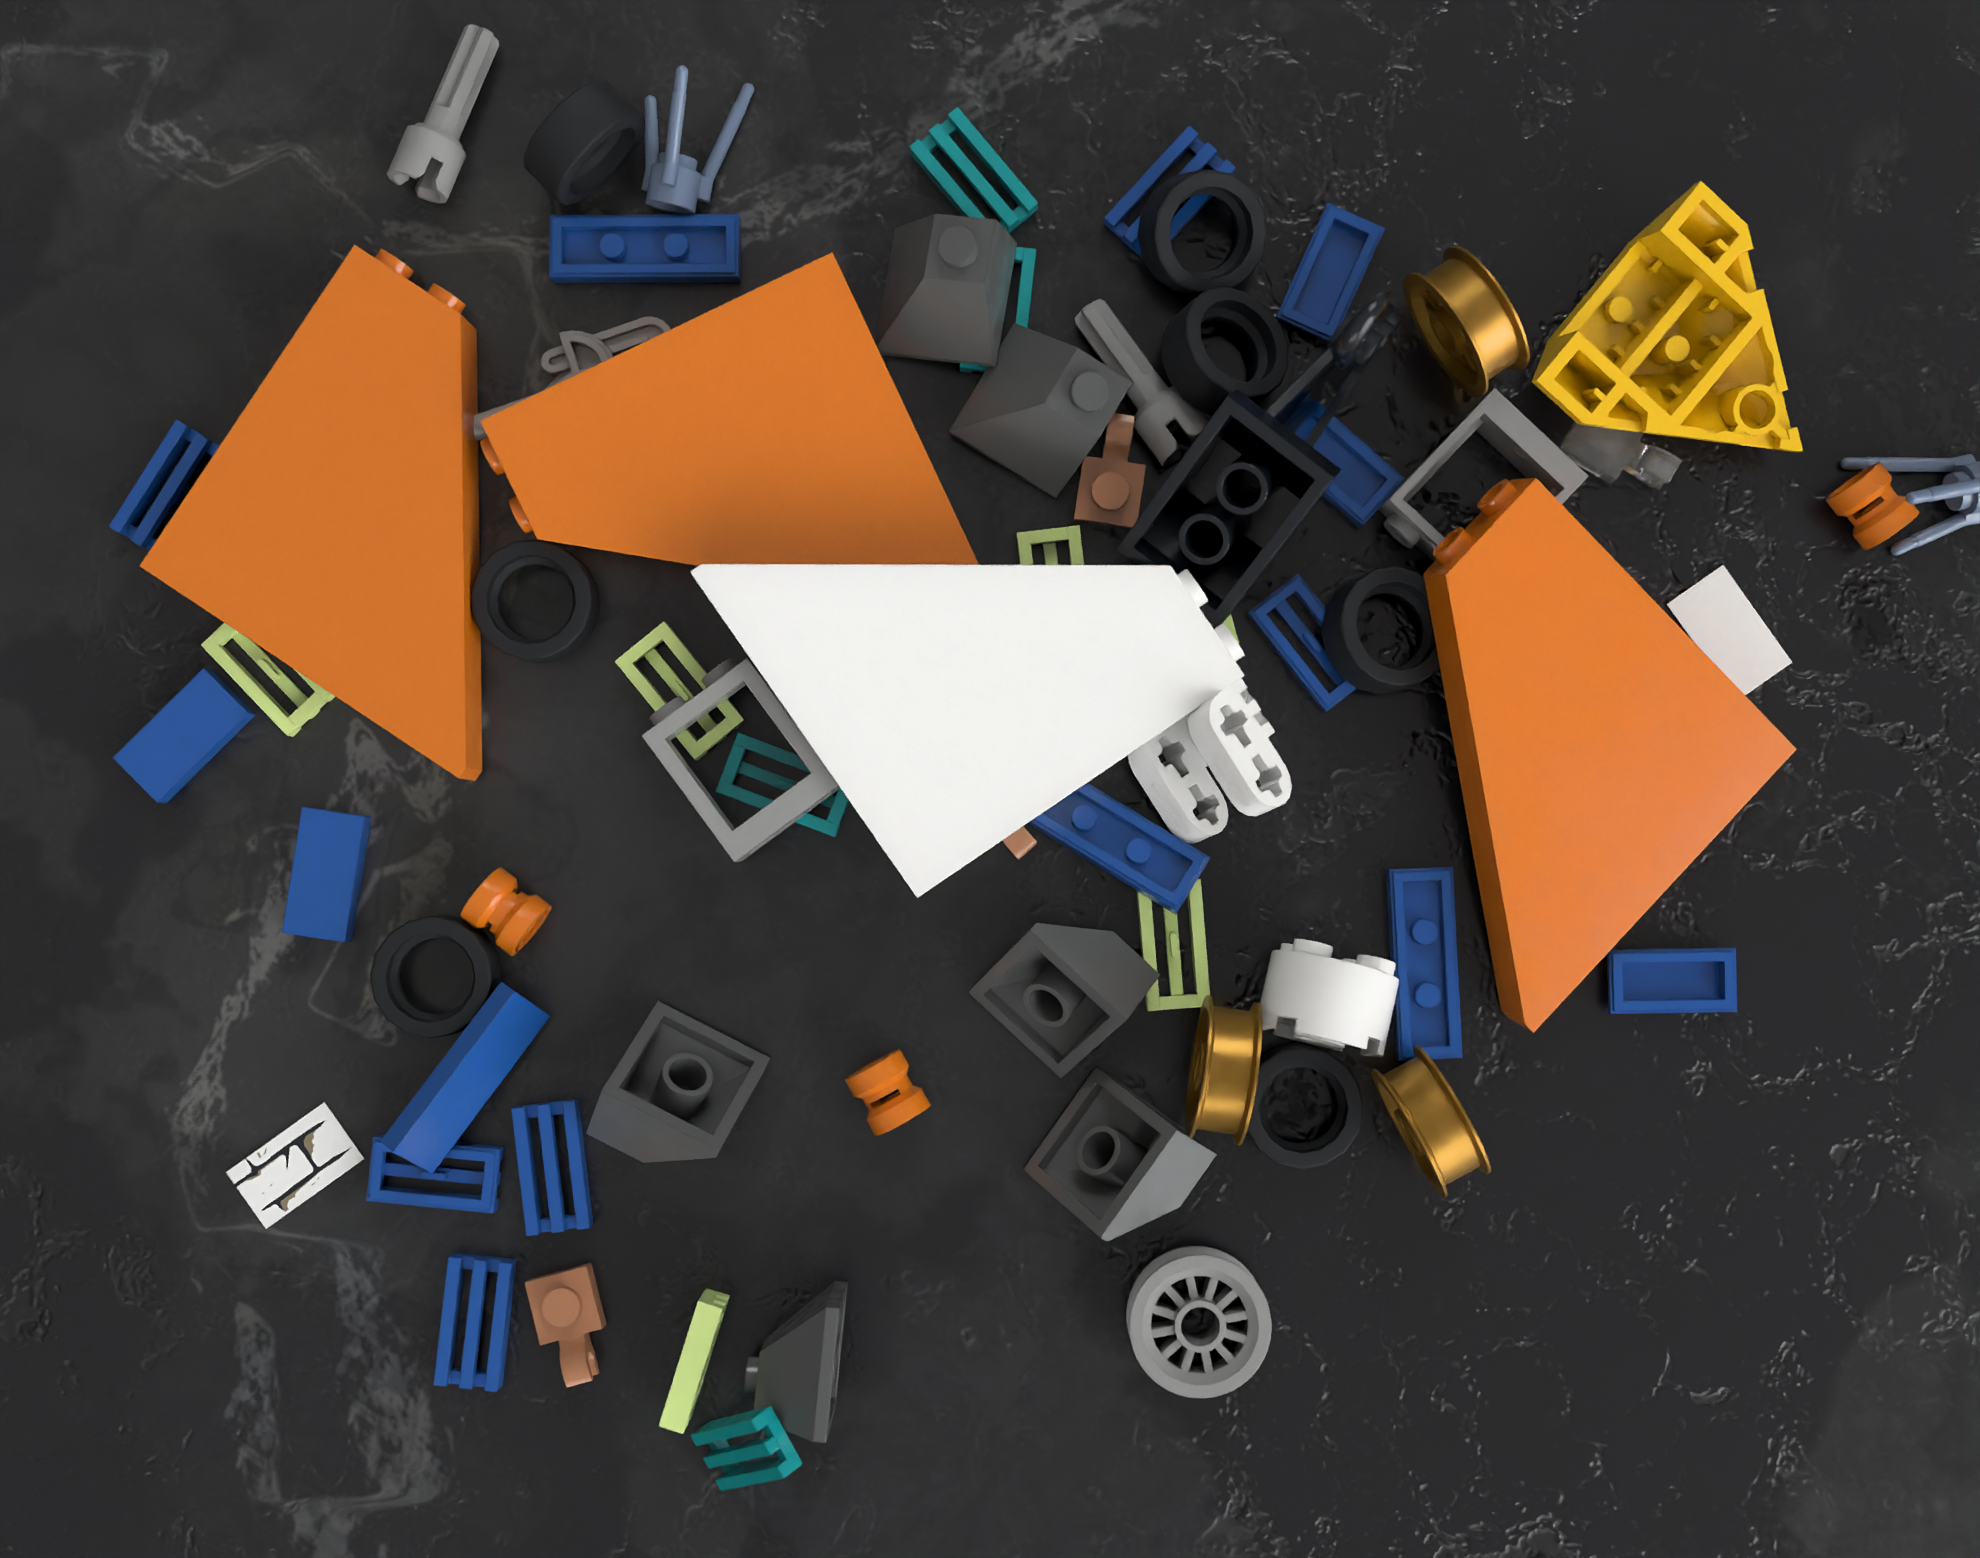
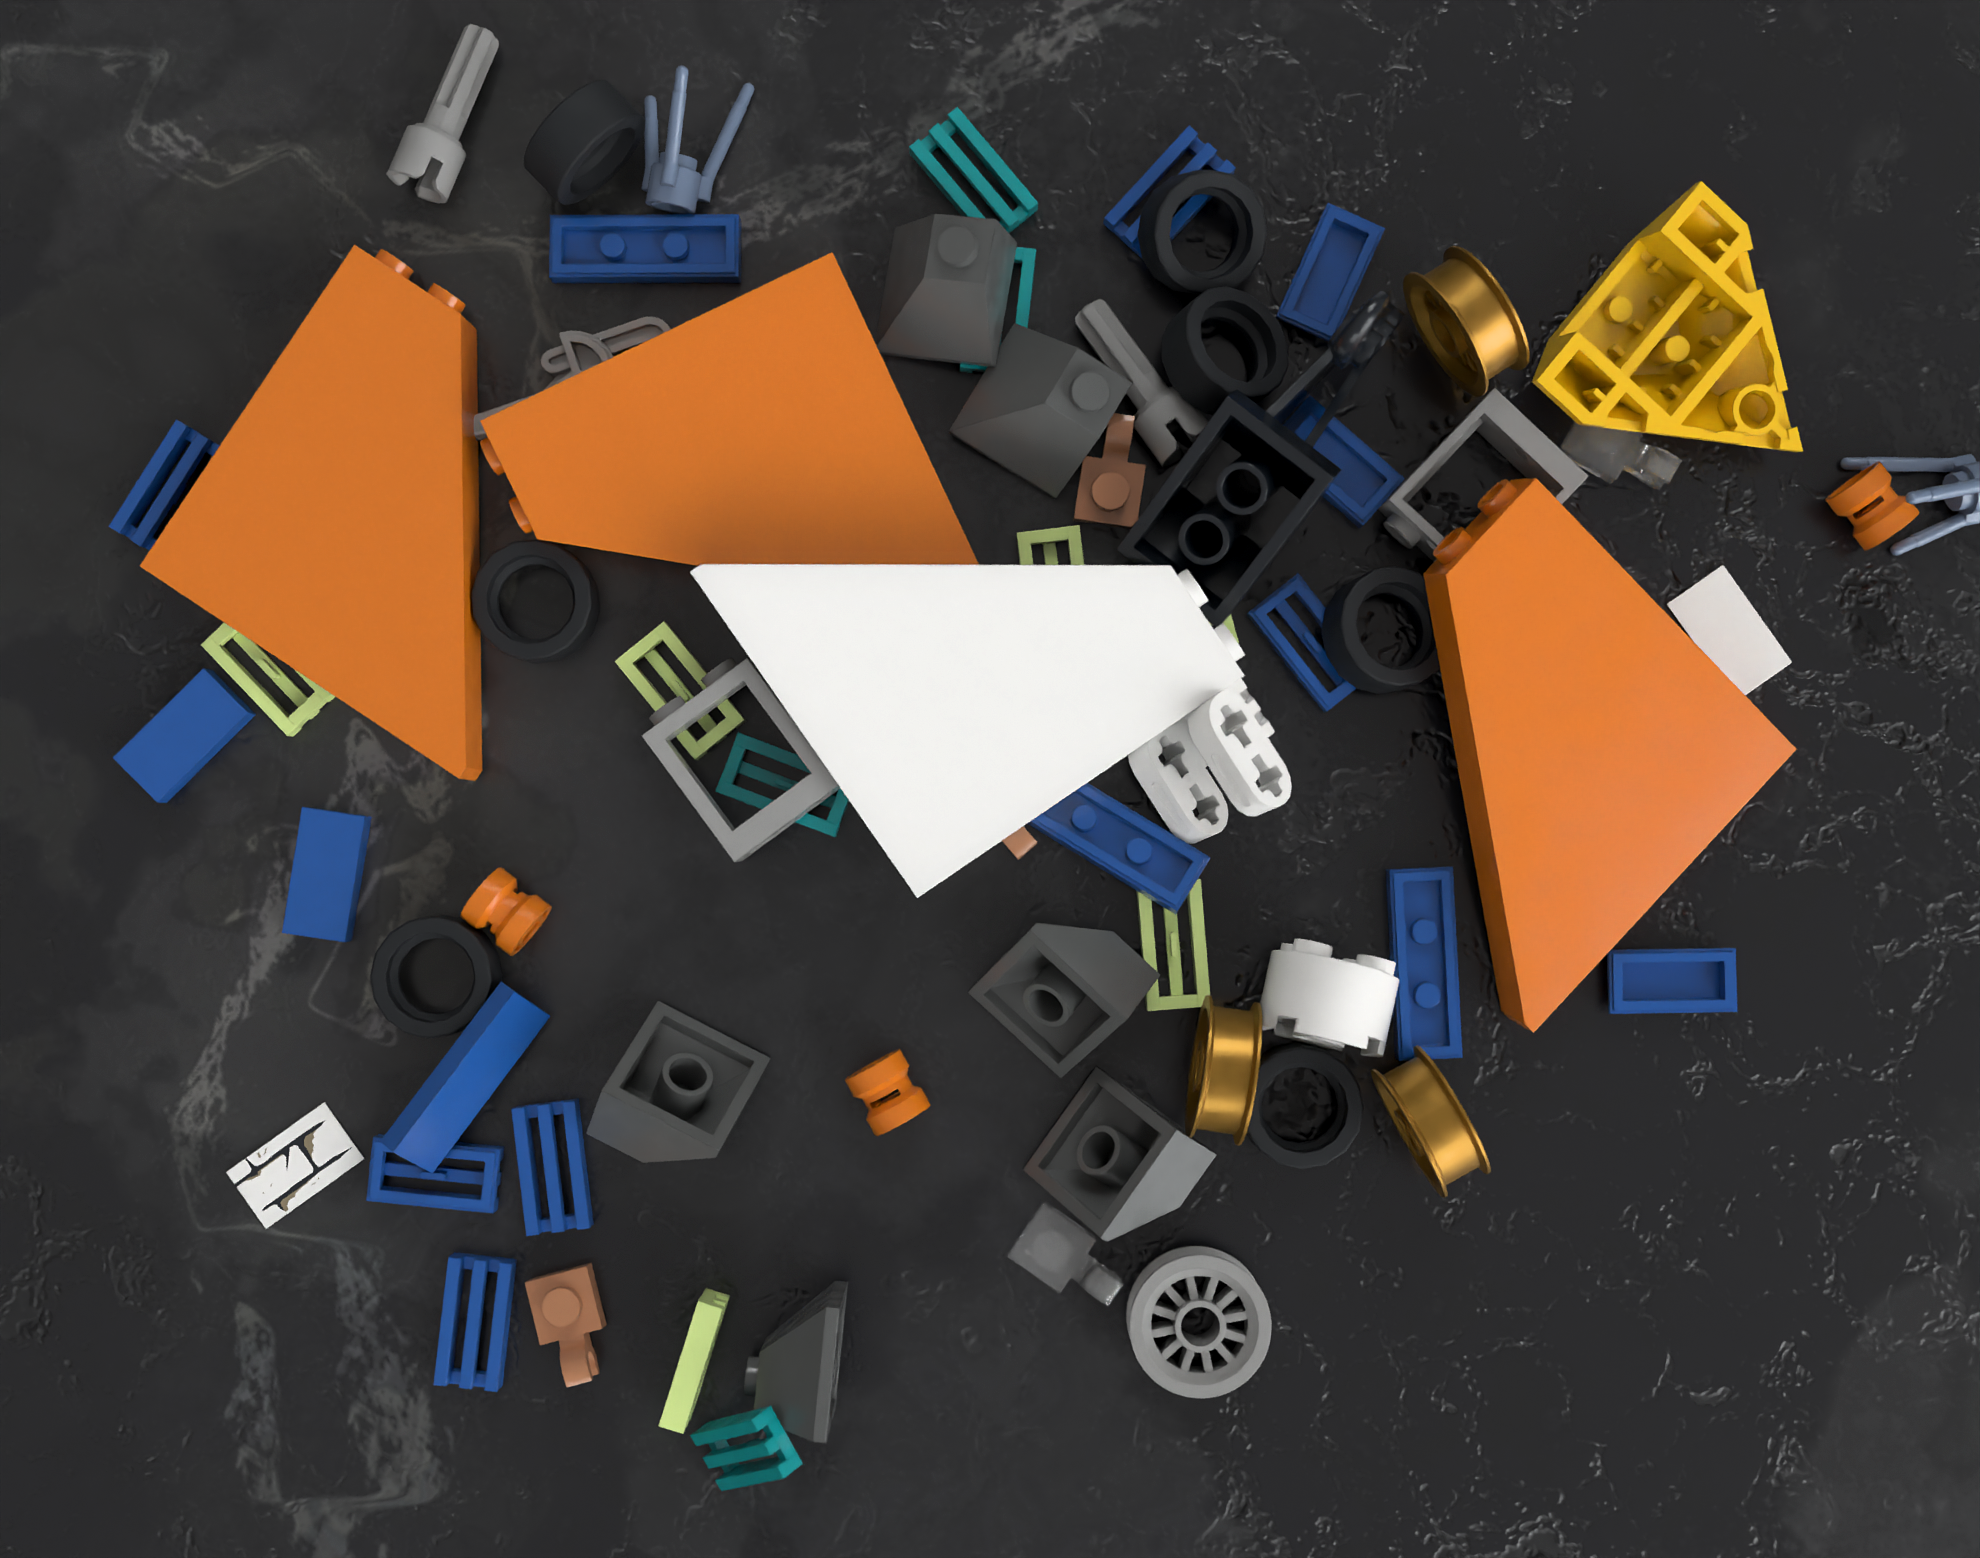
none -> clear plate [1007,1201,1123,1306]

